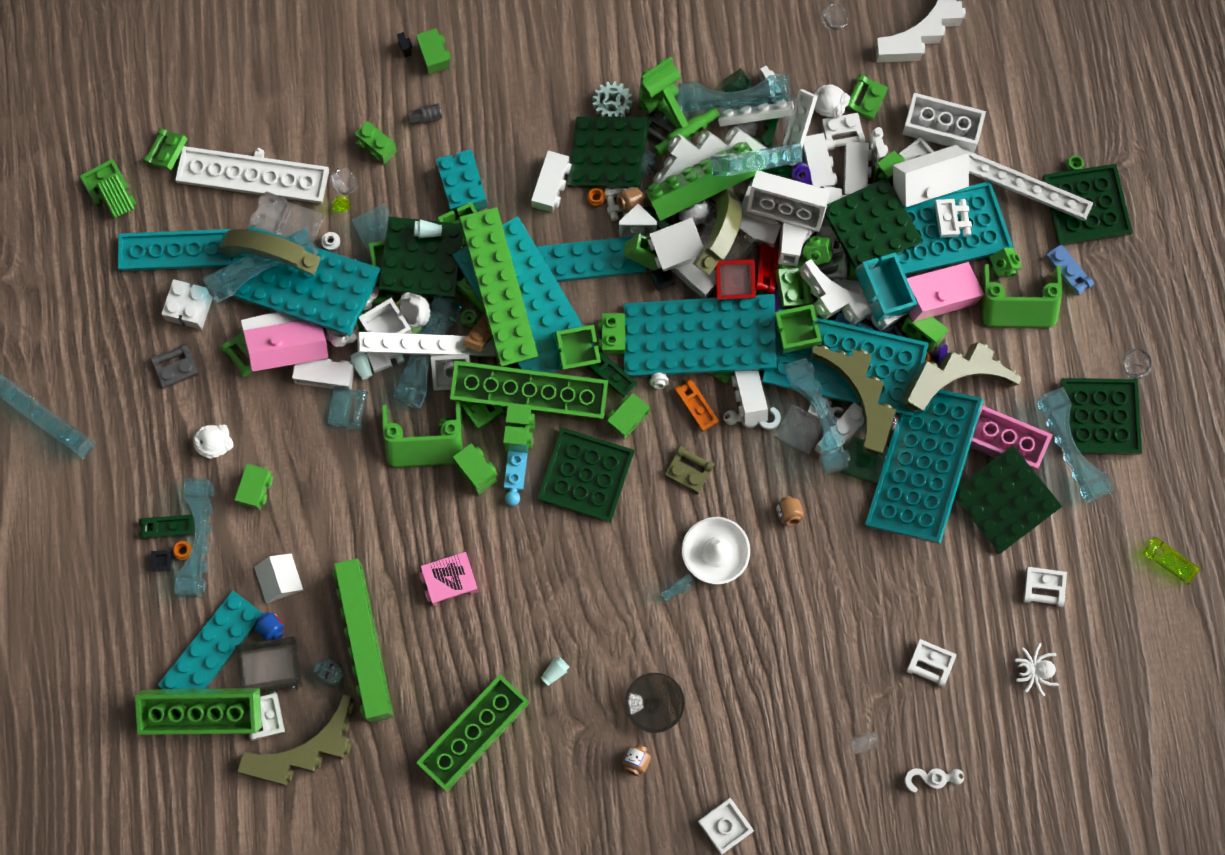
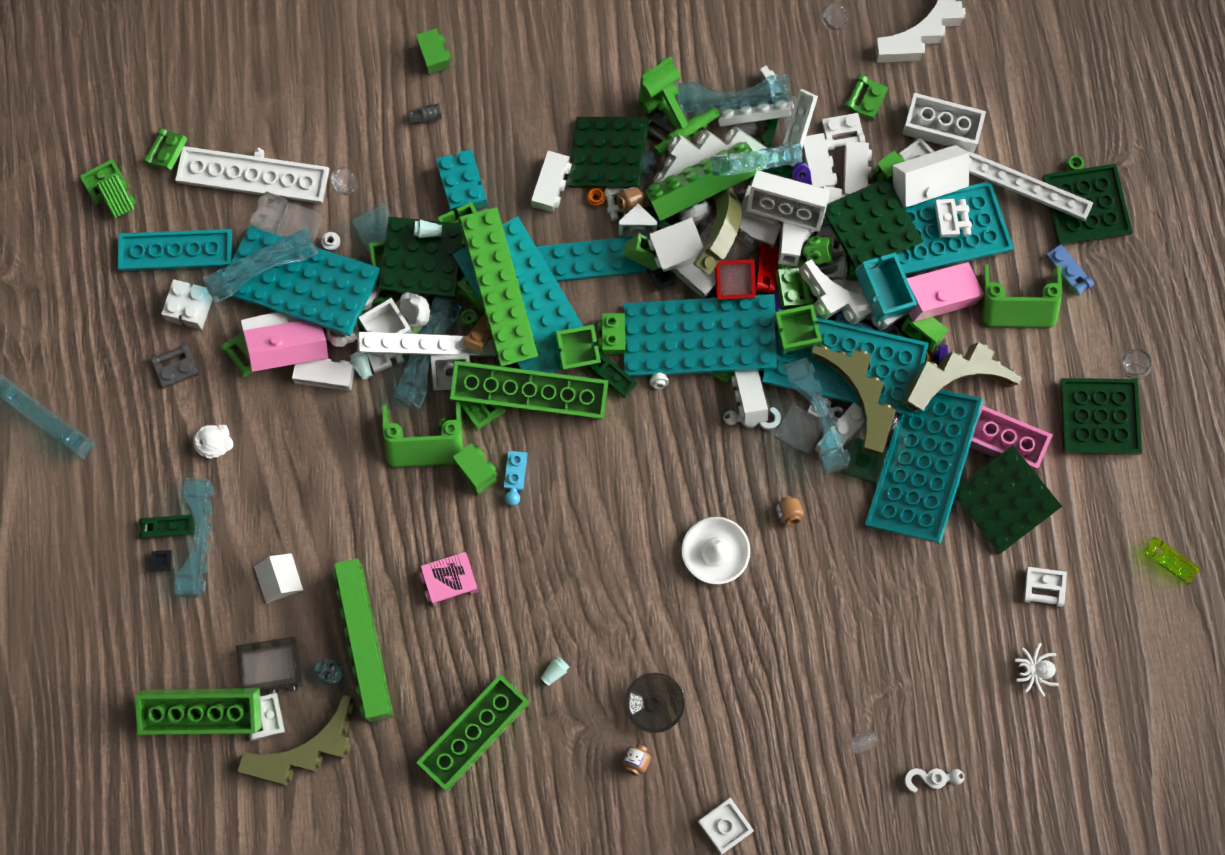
teal plate [158,591,263,689] -> none
orange plate [173,541,193,560] -> none
olive arch [217,229,321,276] -> none
bright green brick [235,464,273,510] -> none
blue head [255,612,285,642] -> none
clear light blue plate [327,387,368,430] -> none
clear neon green plate [332,196,351,213] -> none
bright green brick [355,121,397,164] -> none
black plate [397,32,413,58] -> none
bright green piece [503,405,535,453] -> none
dark green plate [537,427,635,523] -> none
light aqua gear [593,81,632,117] -> none
bright green brick [607,393,650,440] -> none
clear light blue plate [662,573,693,602] -> none
olive plate [665,446,715,494] -> none
orange plate [674,379,719,432] -> none
clear green panel [721,68,752,101] -> none
white hair [814,85,850,118] -> none
white plate [869,127,888,171] -> none
white plate [906,639,957,688] -> none
bright green brick [989,248,1022,278] -> none
clear light blue arch [1038,387,1114,504] -> none

